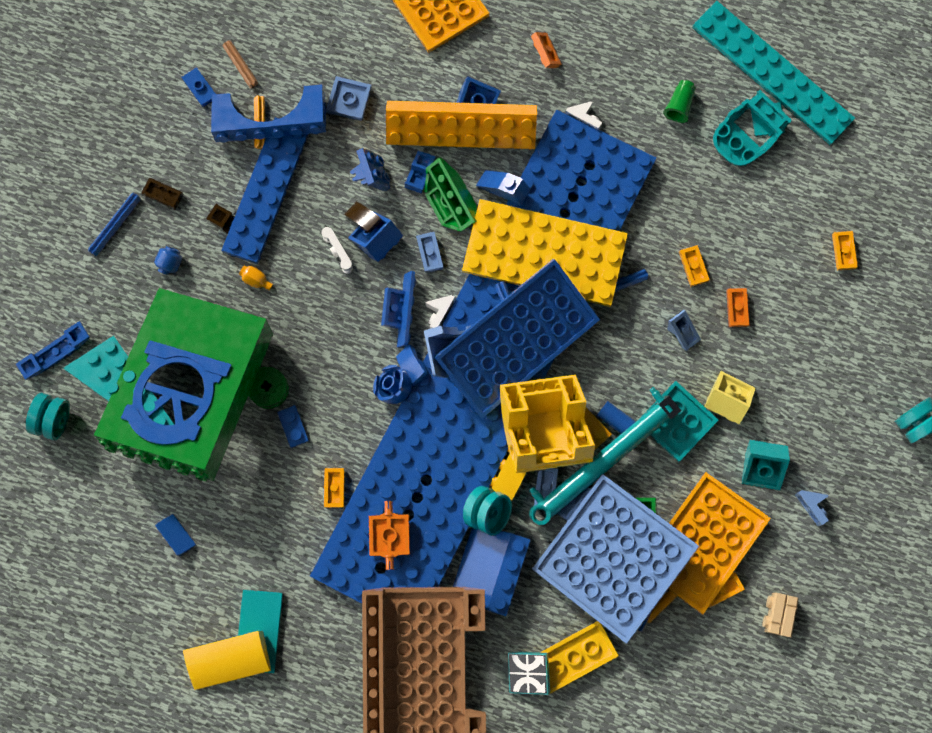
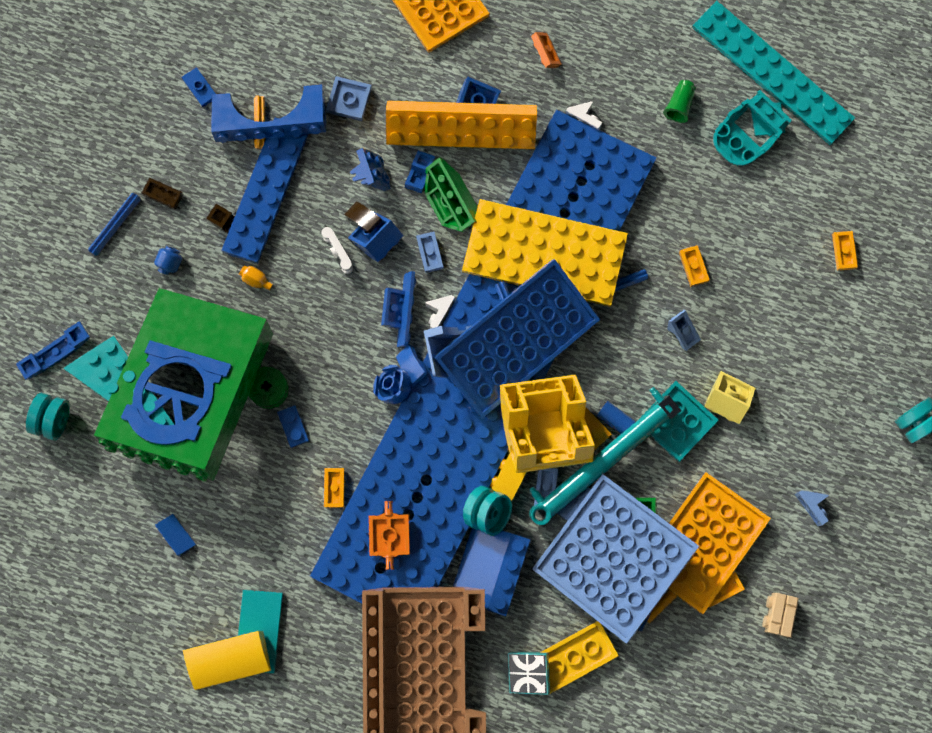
medium nougat axle [223,40,258,88] -> none
blue slope [476,170,530,205] -> none
orange plate [726,288,749,327] -> none
teal slope [742,440,790,490] -> none

